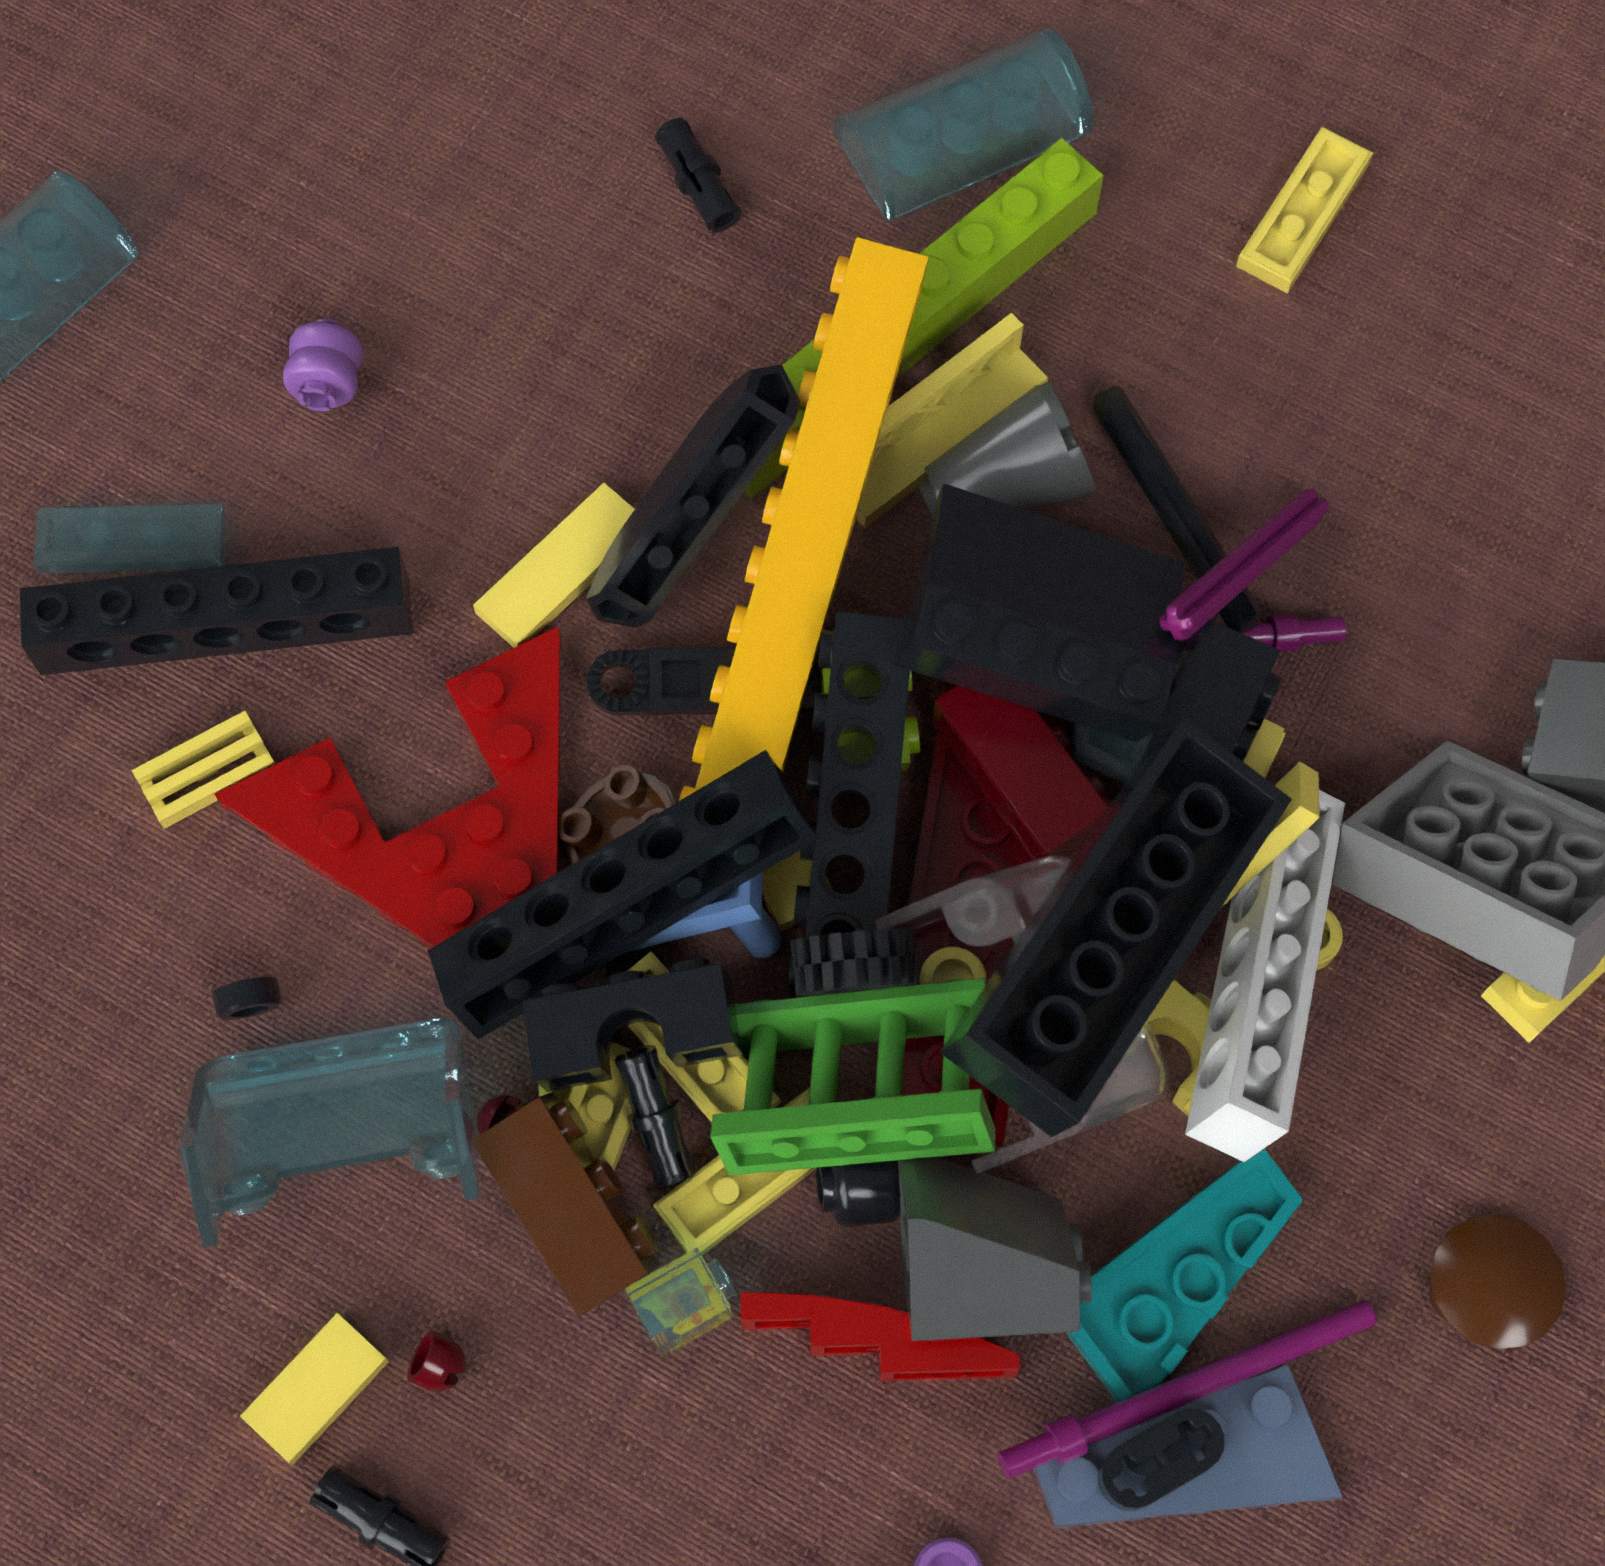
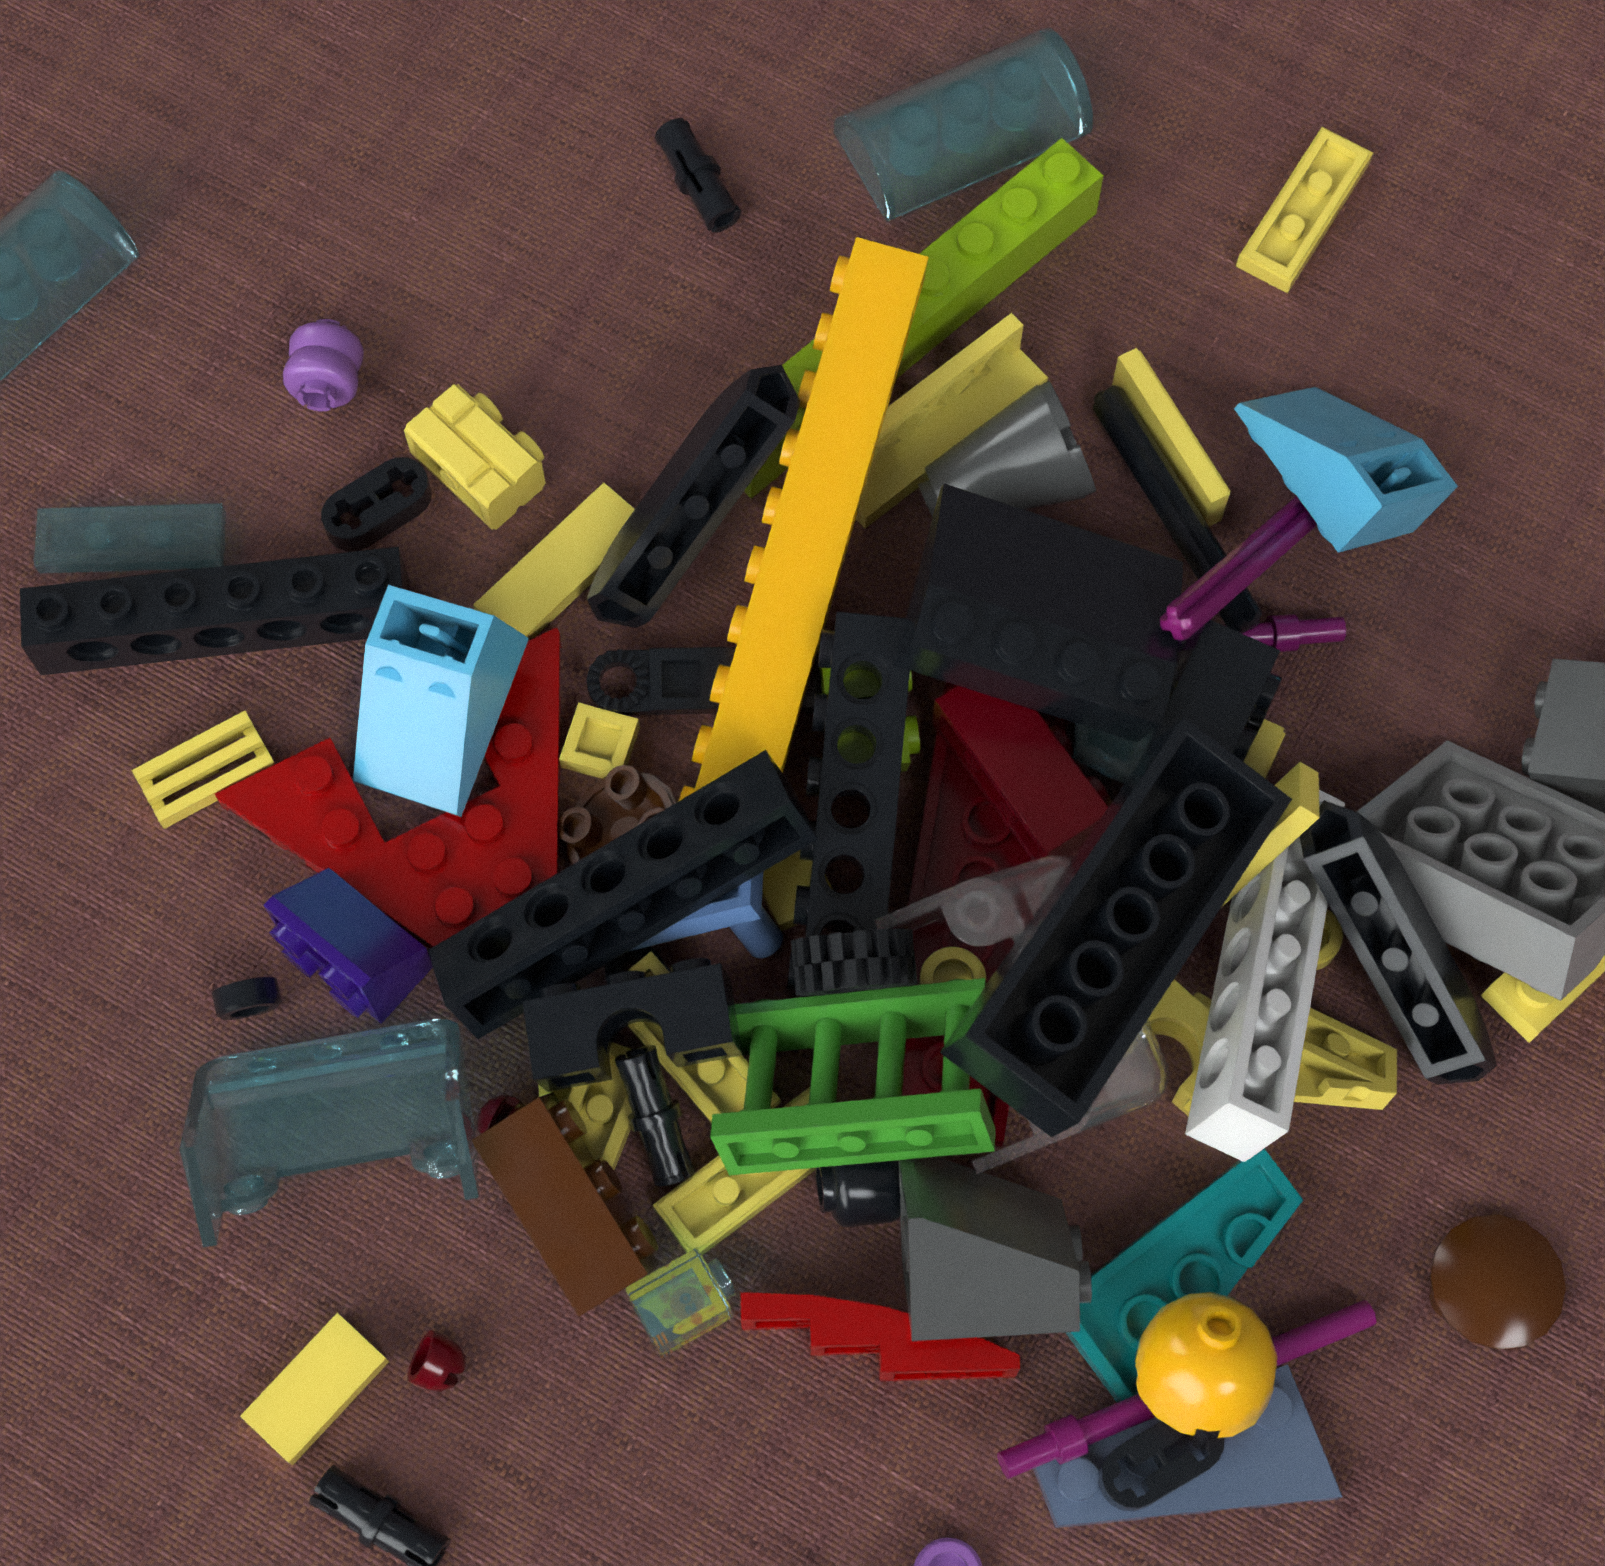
none -> dark purple slope [263,868,433,1024]
none -> black beam [321,457,431,552]
none -> medium azure slope [353,585,529,817]
none -> light yellow brick [404,384,546,530]
none -> light yellow tile [559,702,640,779]
none -> light yellow tile [1112,348,1231,526]
none -> yellow cylinder [1135,1292,1278,1438]
none -> medium azure slope [1234,387,1458,553]
none -> light yellow wing [1294,1007,1397,1110]
none -> black brick [1299,800,1497,1085]

